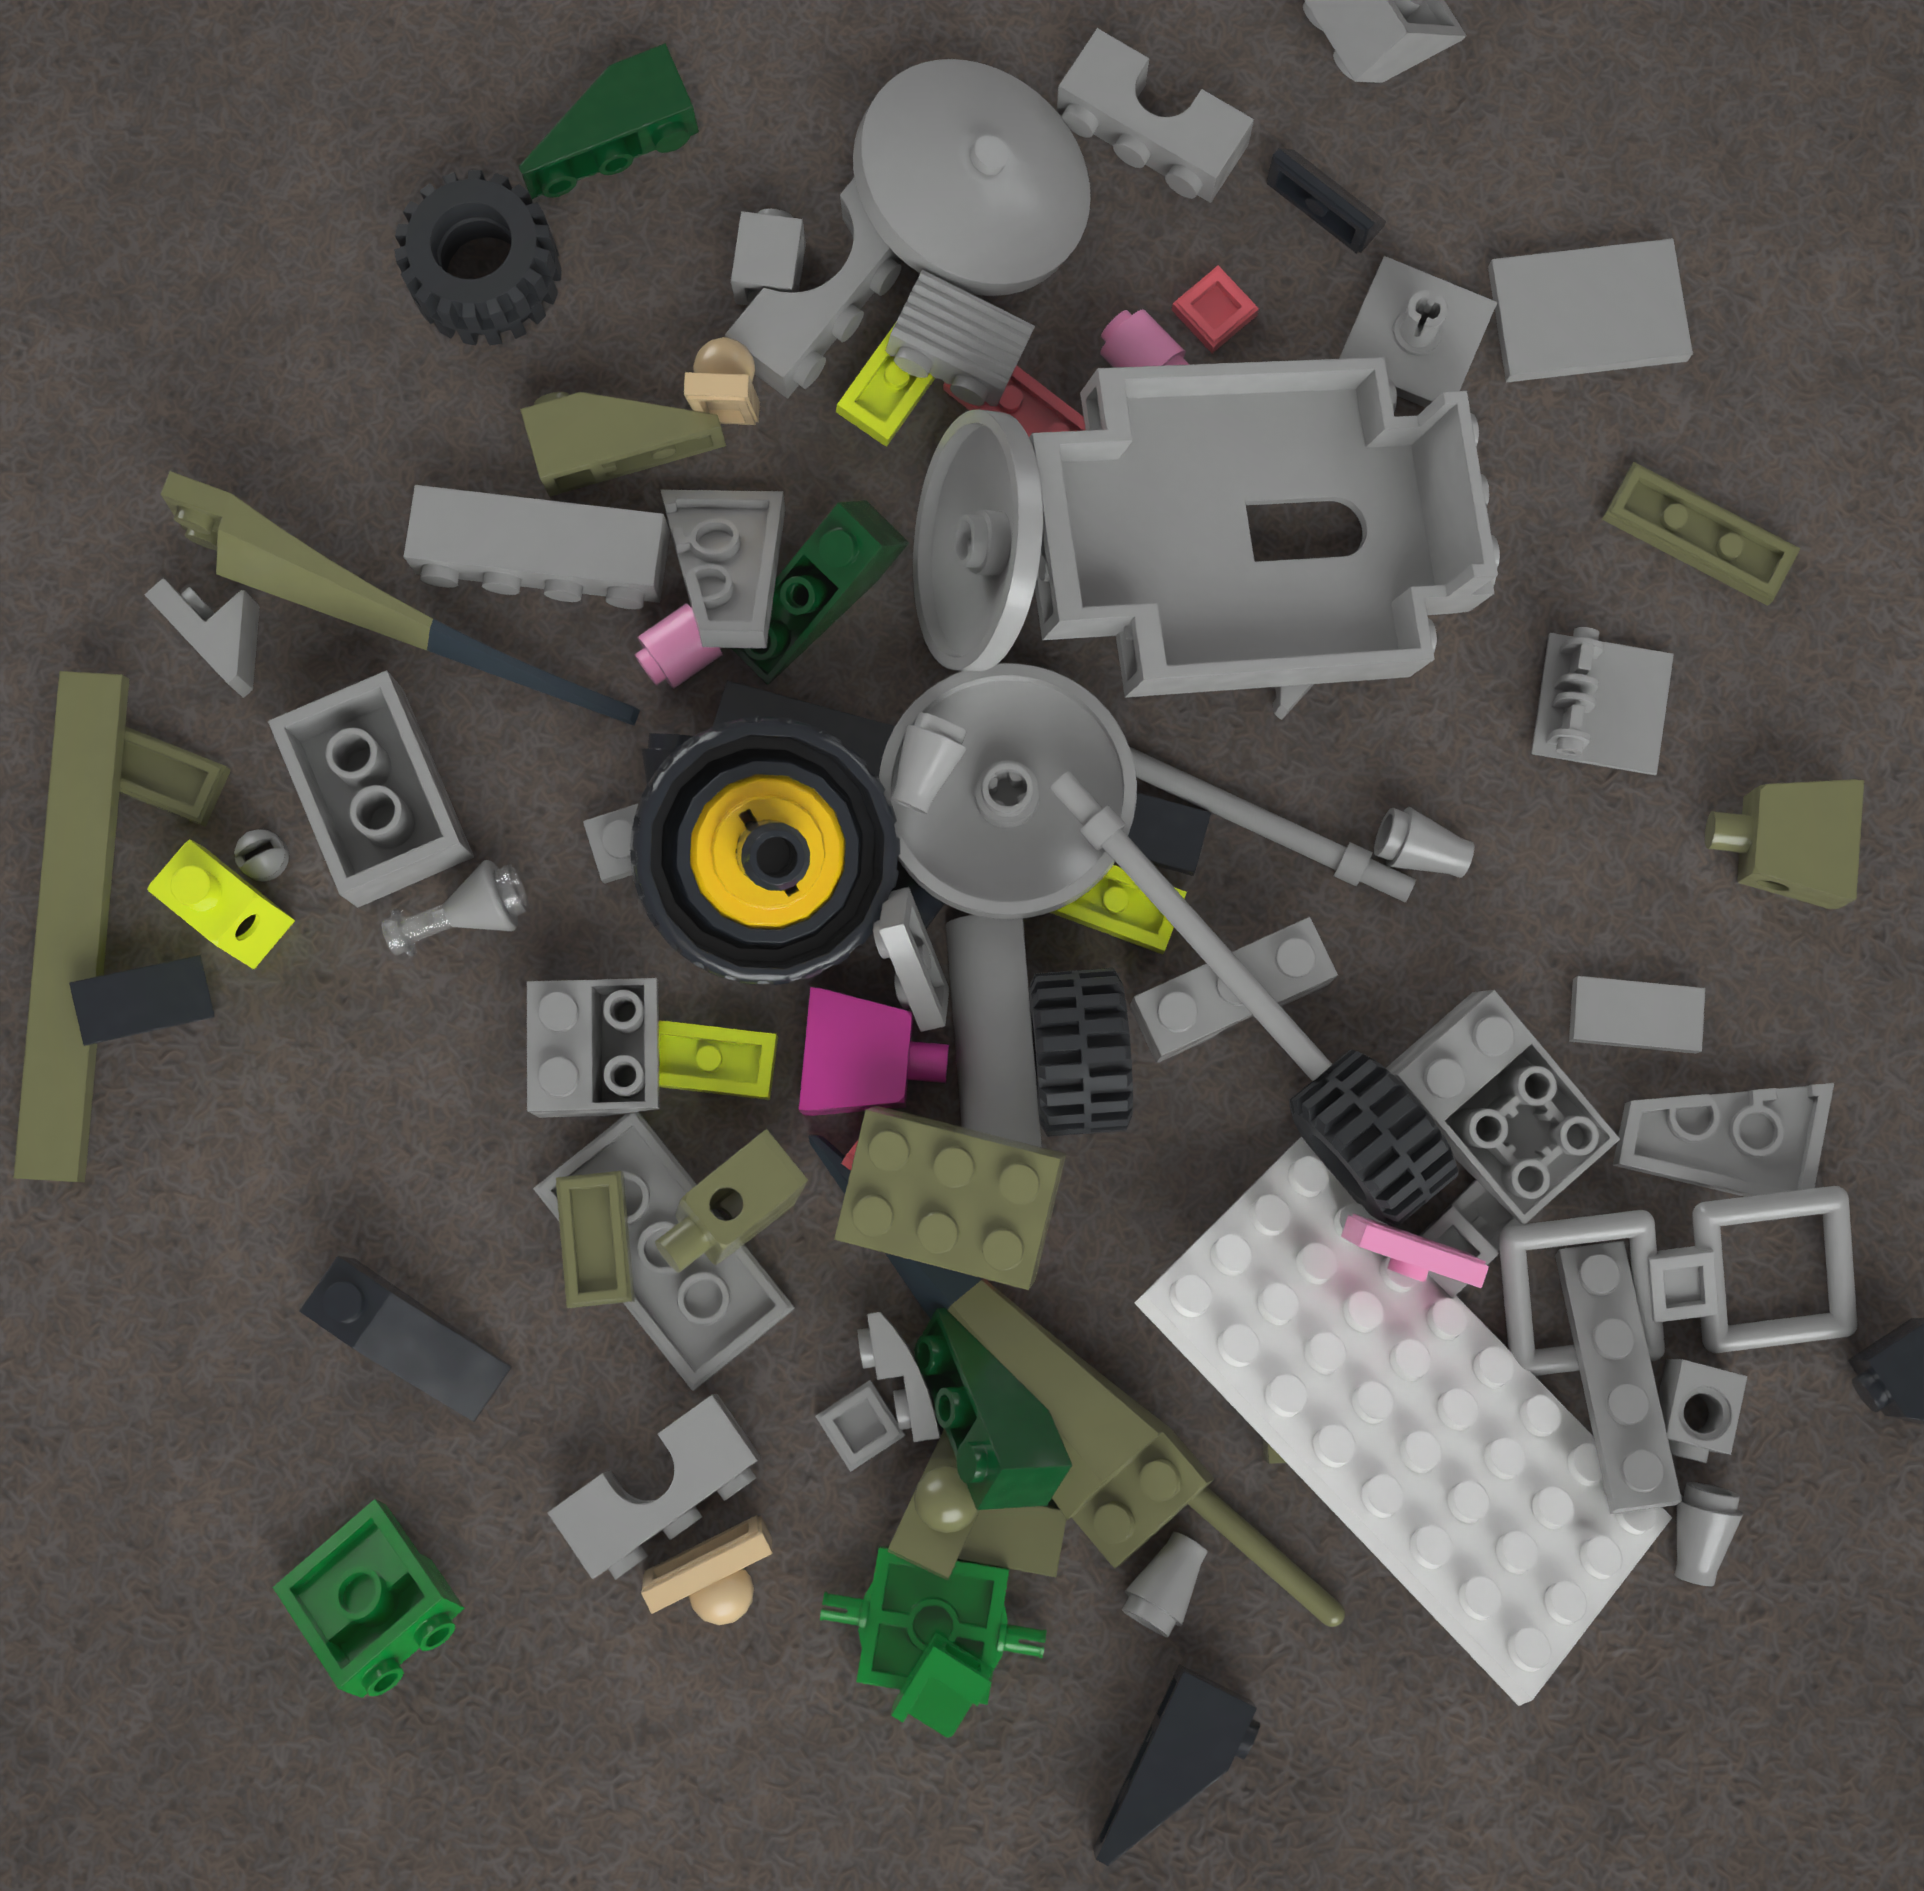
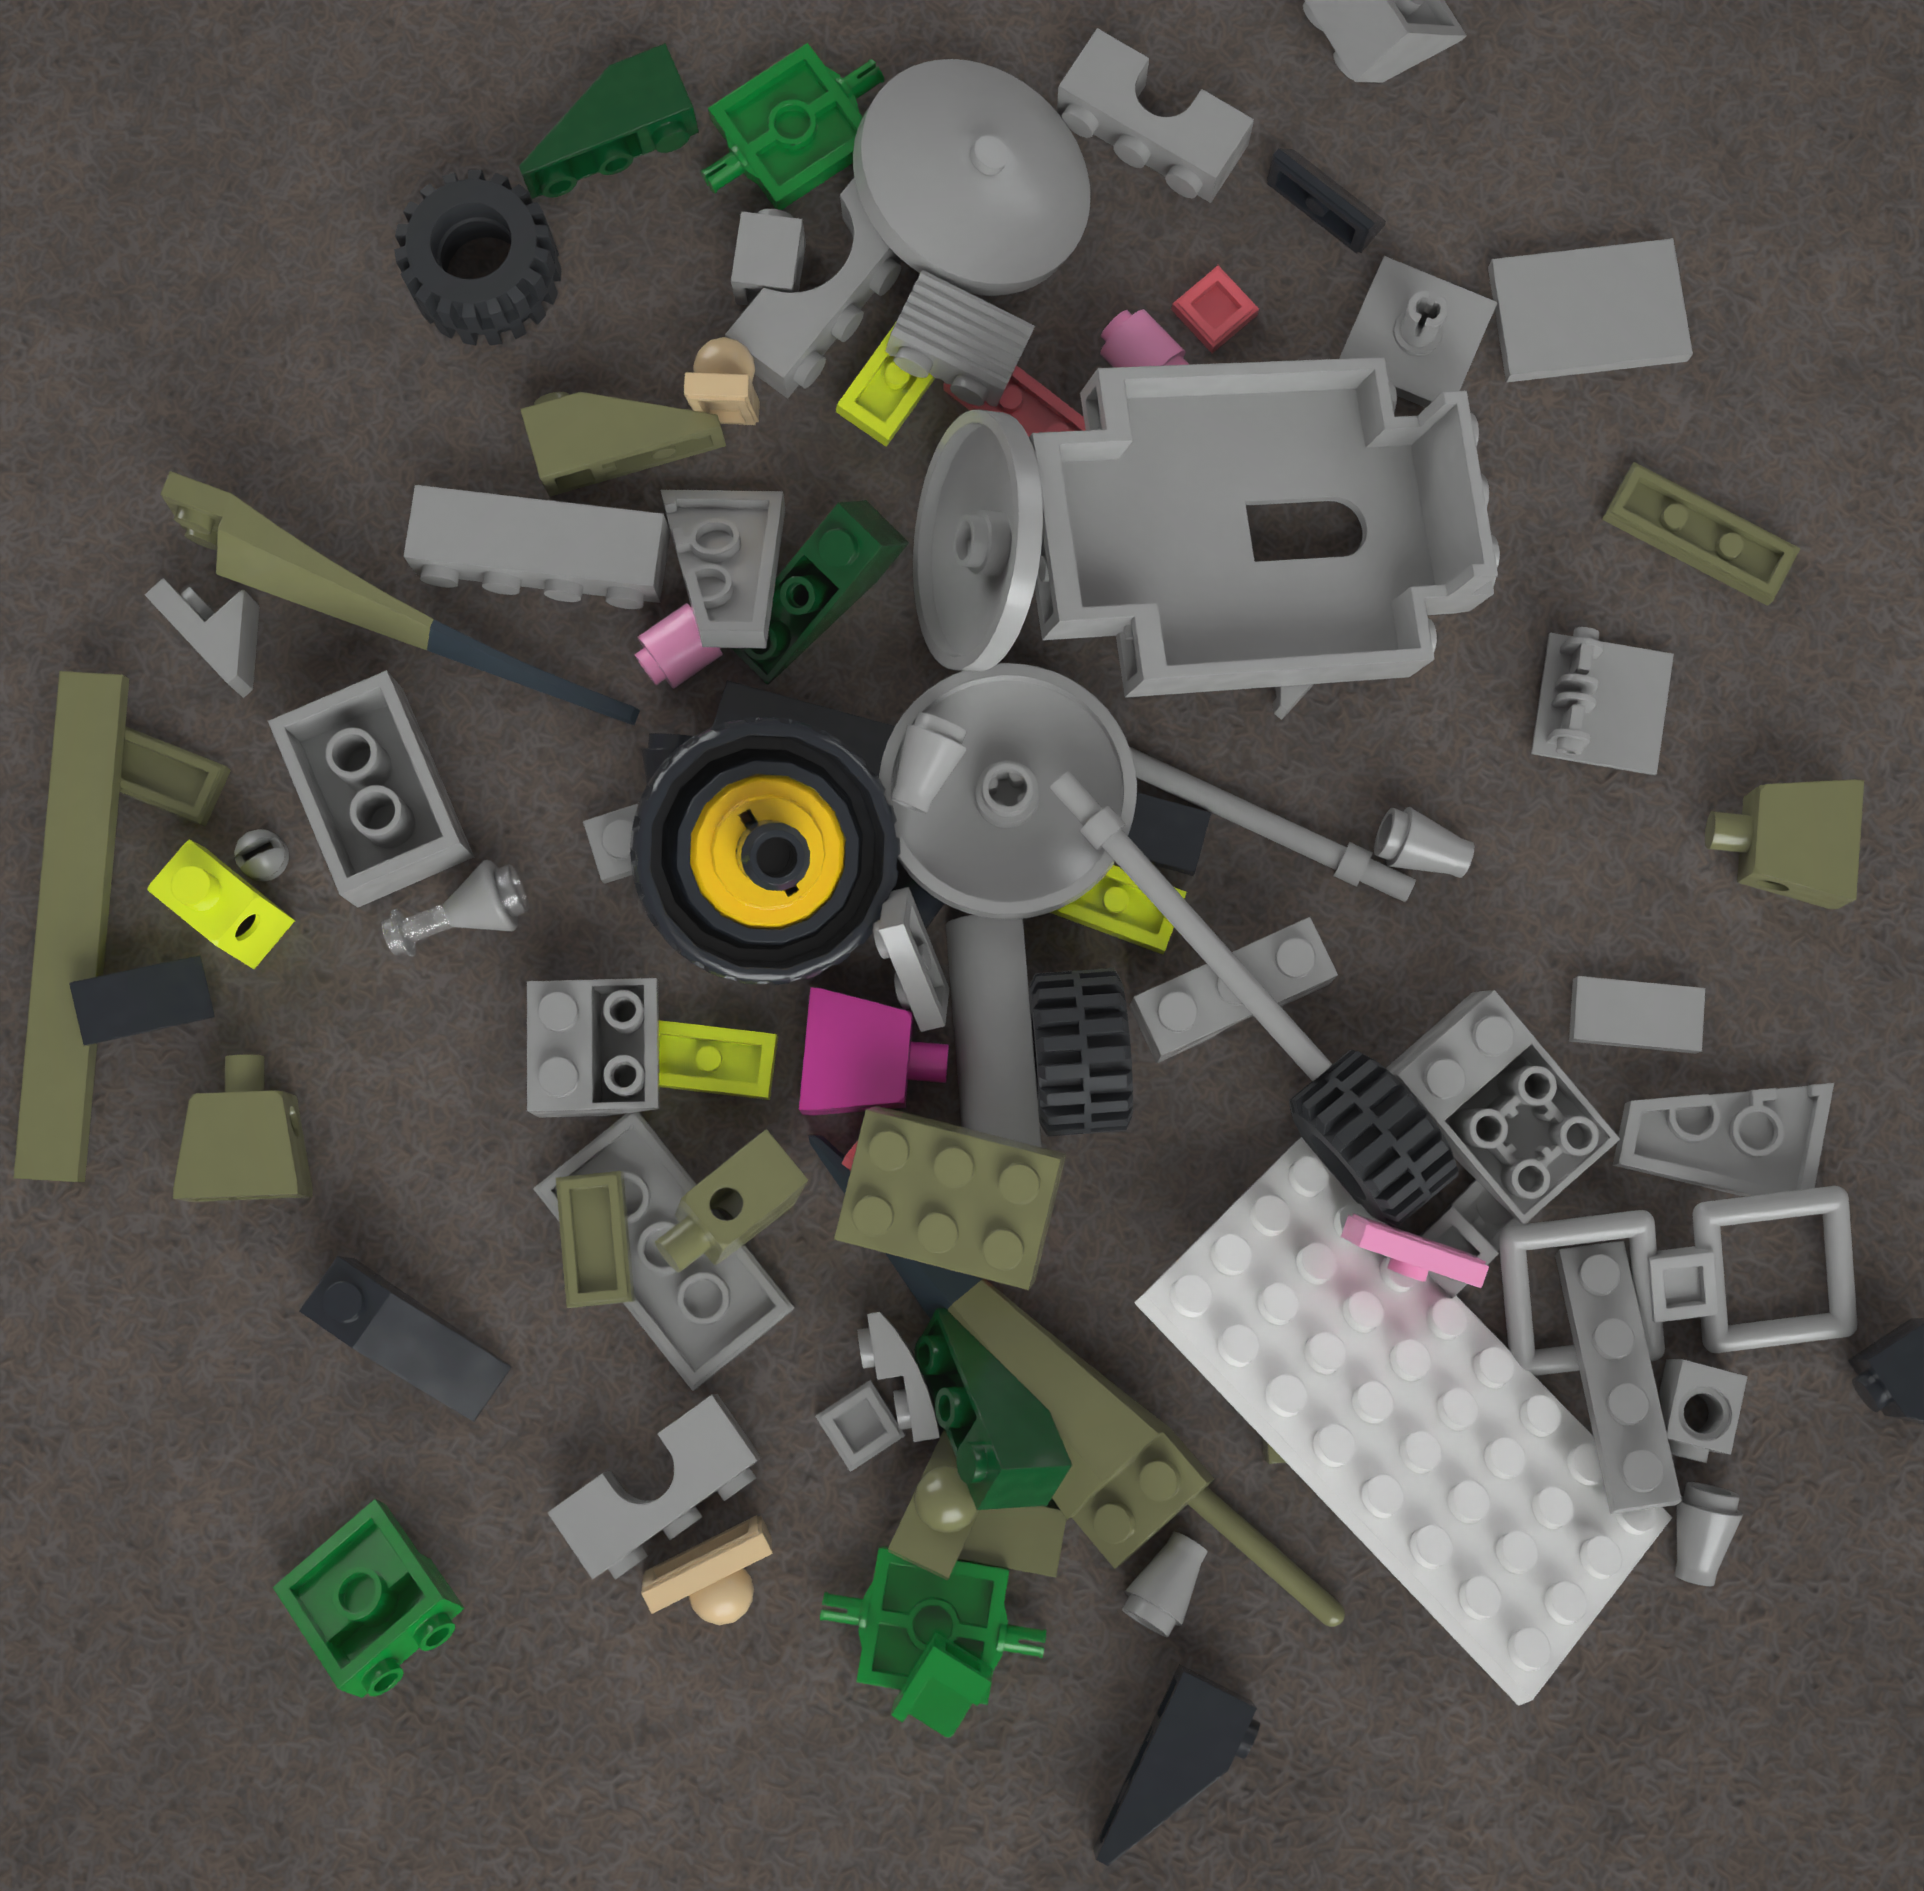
none -> olive torso [173,1054,313,1202]
none -> green plate [700,43,885,210]

